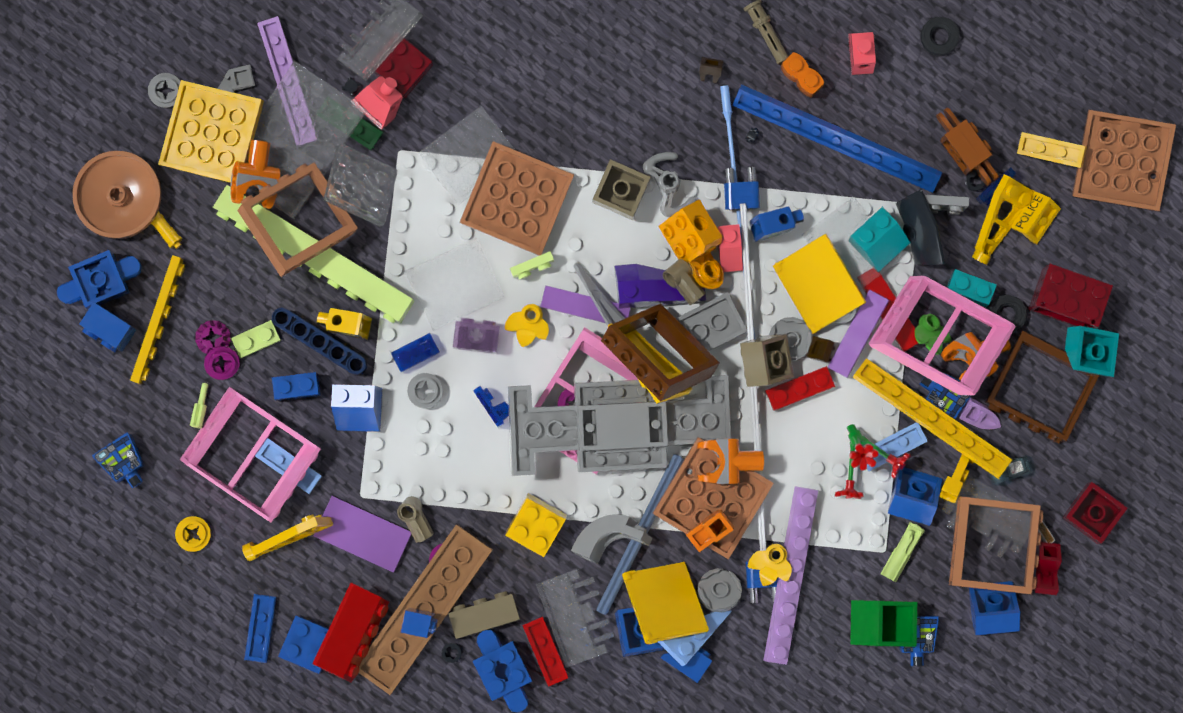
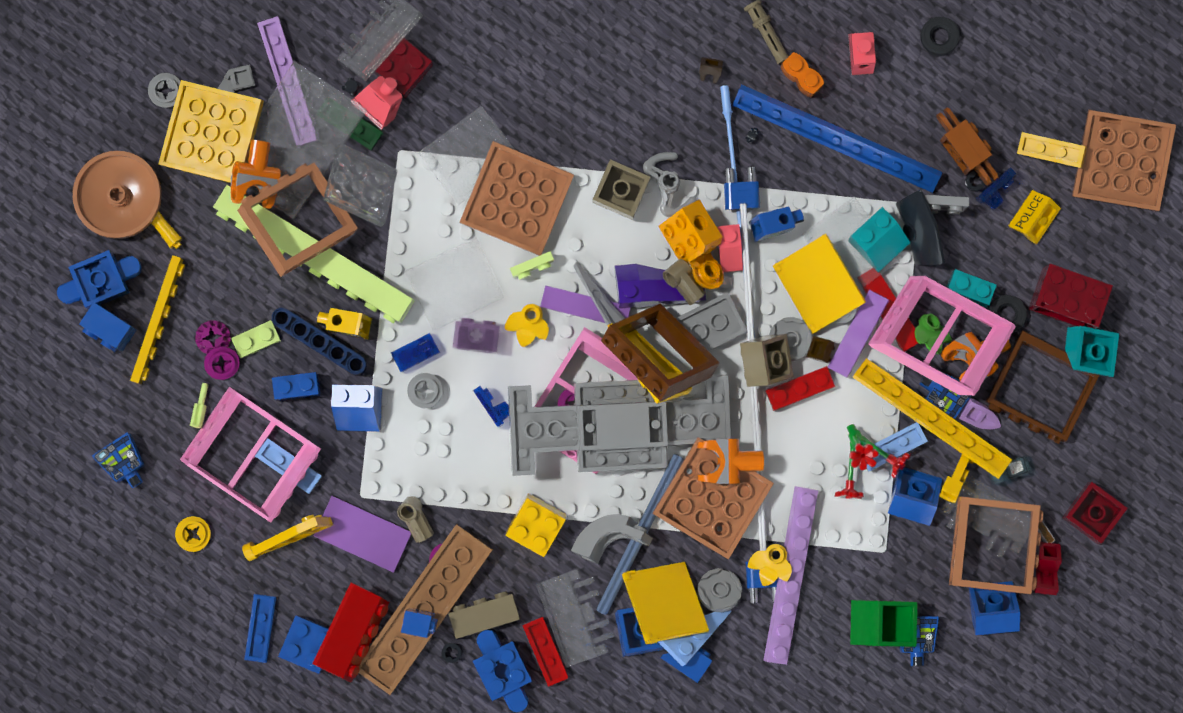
orange brick [686,509,734,552] -> none
yellowish green piece [881,522,925,582] -> none
yellow plate [972,174,1034,265] -> none

